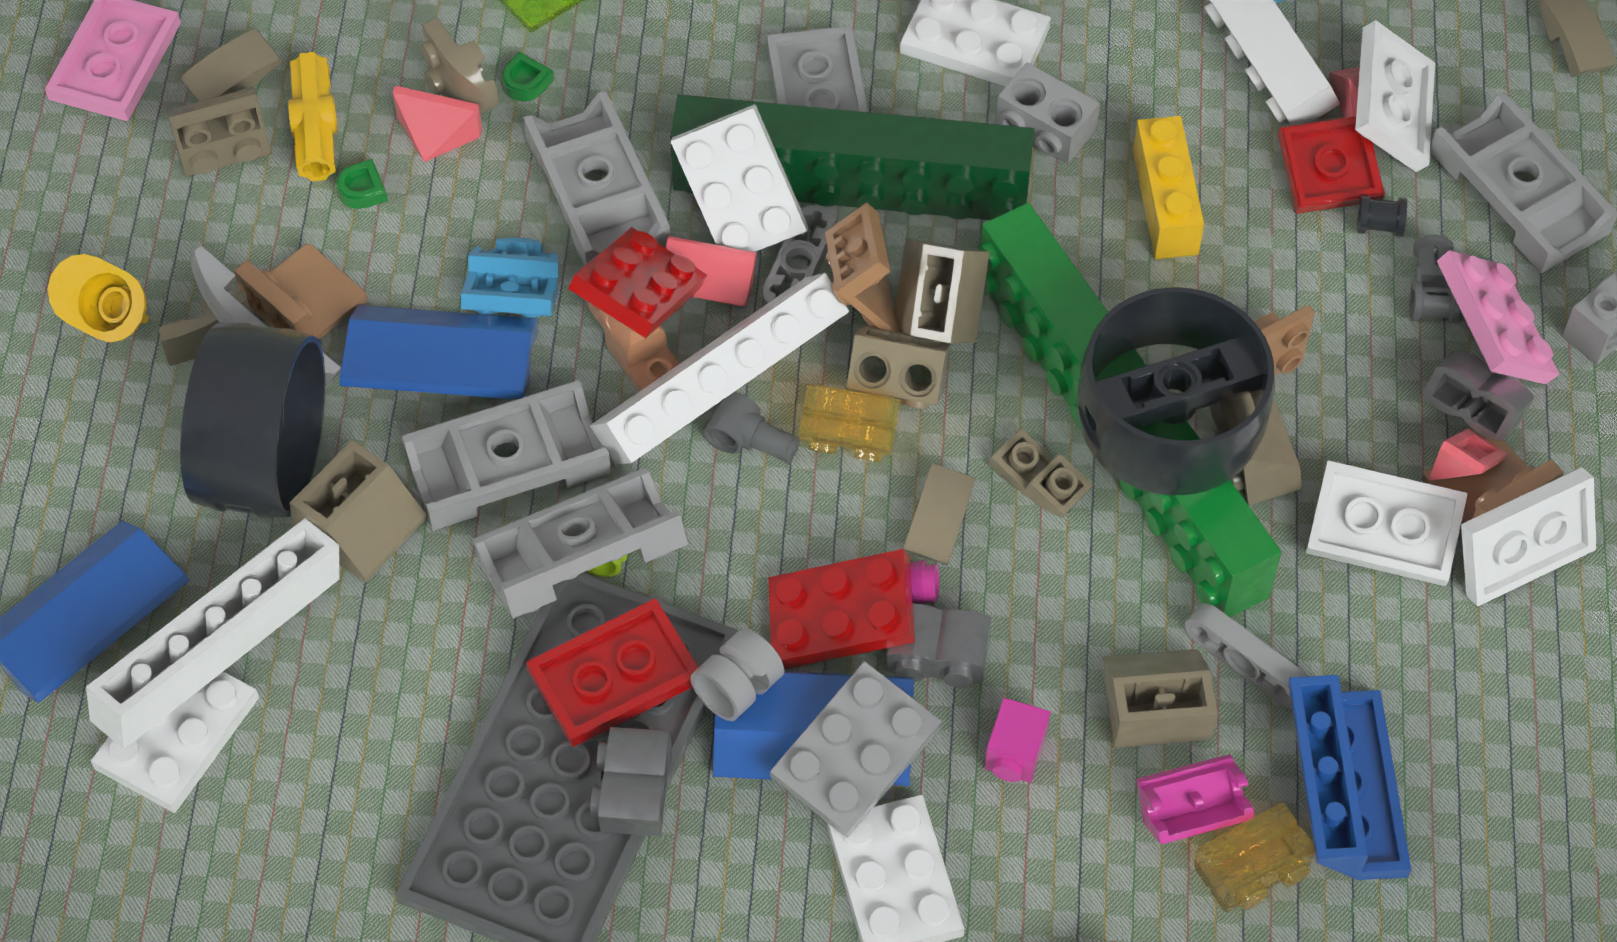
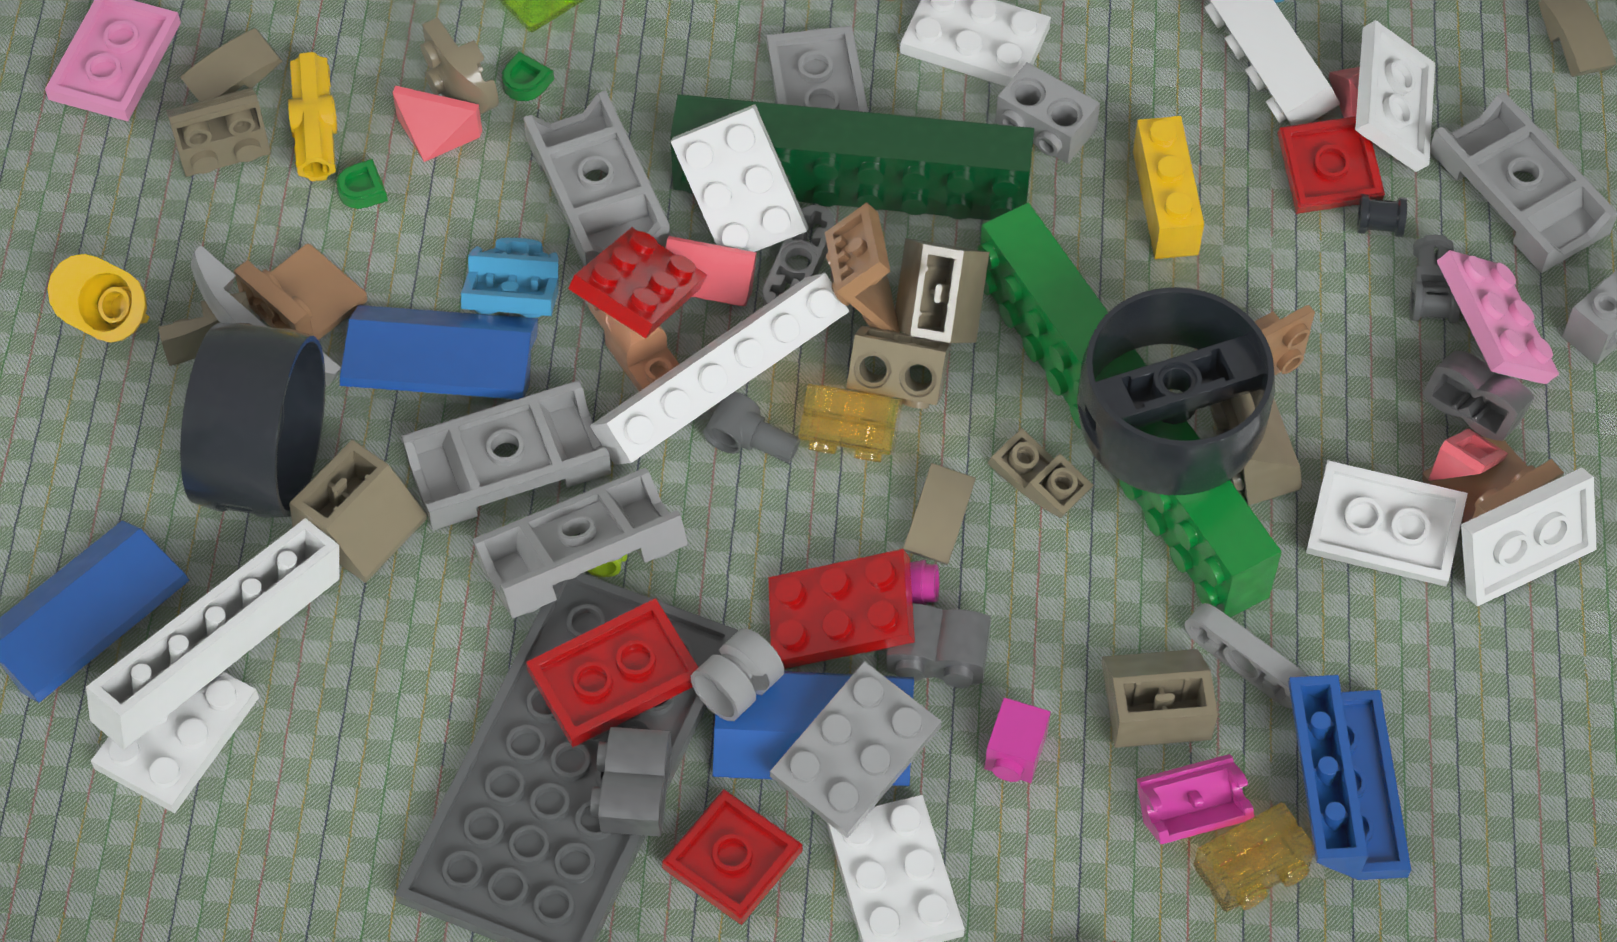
none -> red plate [662,789,803,925]

